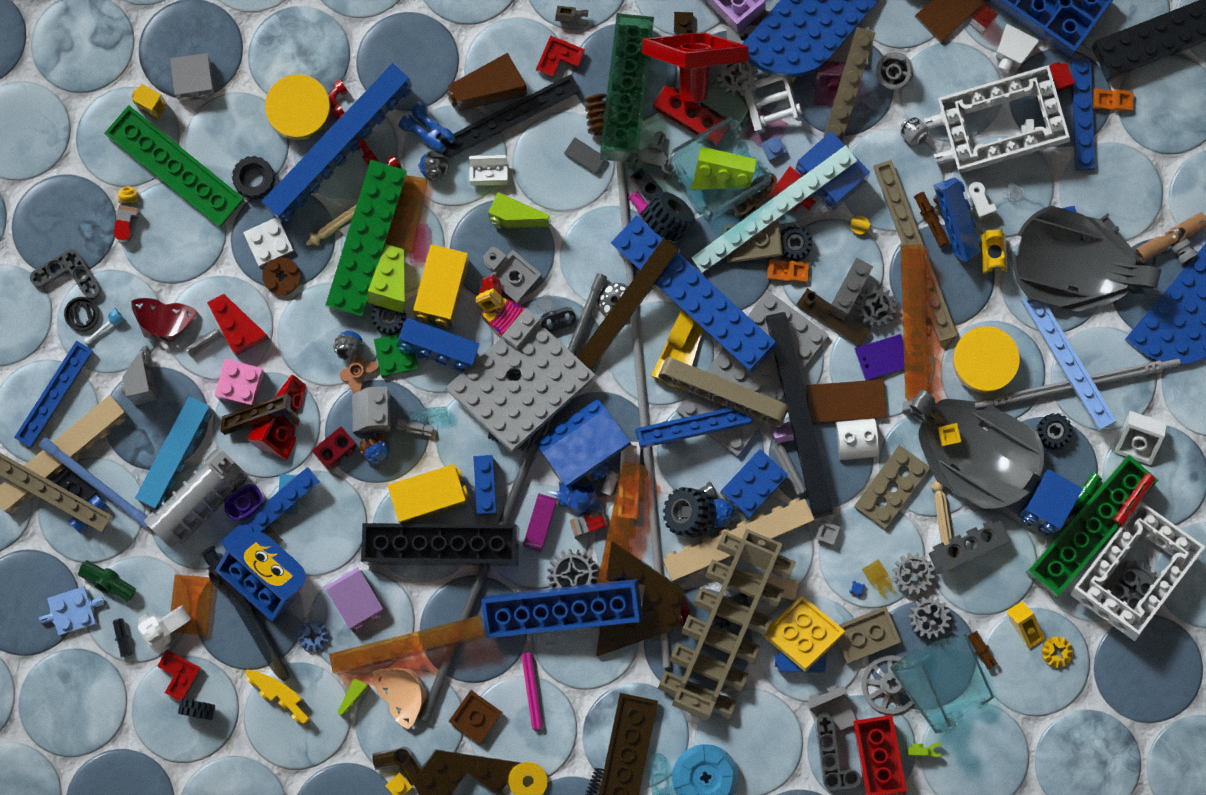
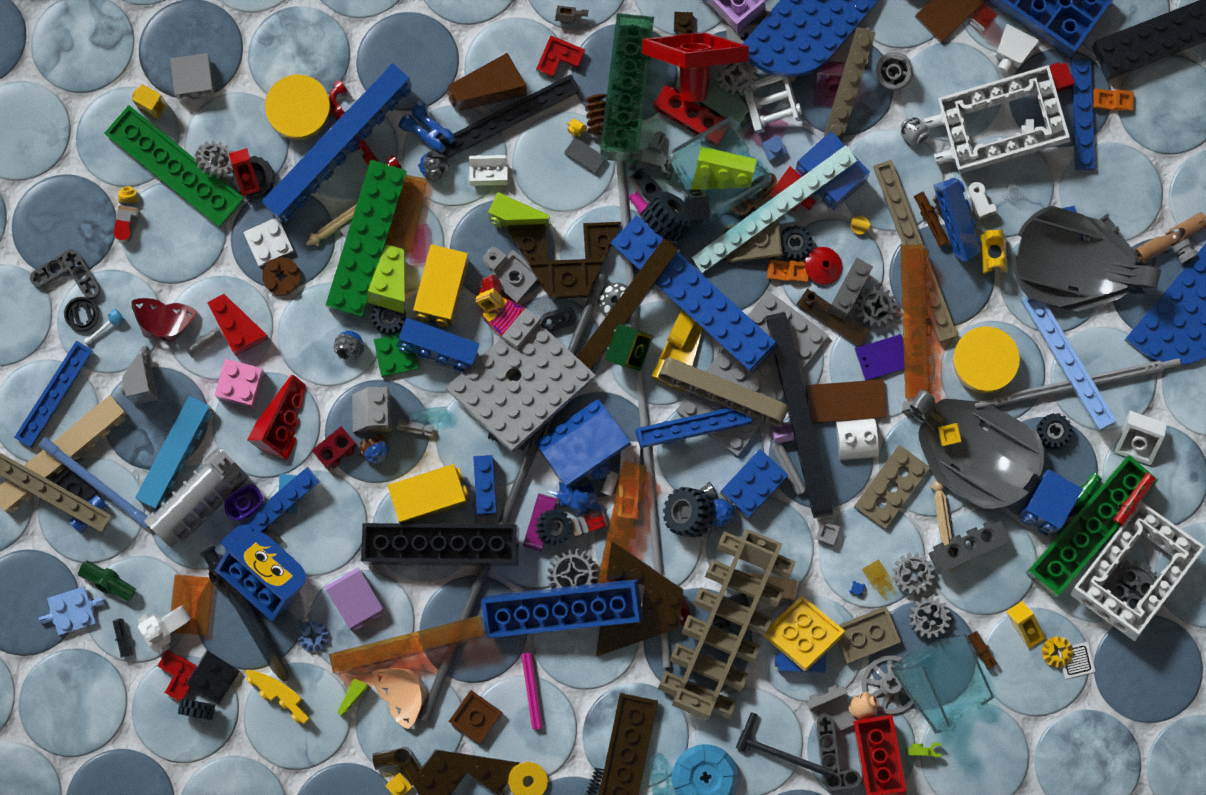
dark brown piece [220,393,300,435] -> none
nougat animal [340,356,379,393] -> none
tan brick [663,498,814,582] -> none
none -> black plate [185,650,240,704]
none -> light grey gear [195,140,234,179]
none -> red slope [229,148,260,196]
none -> dark brown wing [507,222,621,299]
none -> black bush [535,510,573,545]
none -> yellow plate [567,118,587,137]
none -> dark green brick [605,323,654,371]
none -> black slope [683,189,710,222]
none -> black bar [736,712,835,778]
none -> red dish [805,247,842,285]
none -> light nougat head [849,692,879,720]
none -> white sticker [1058,642,1095,679]

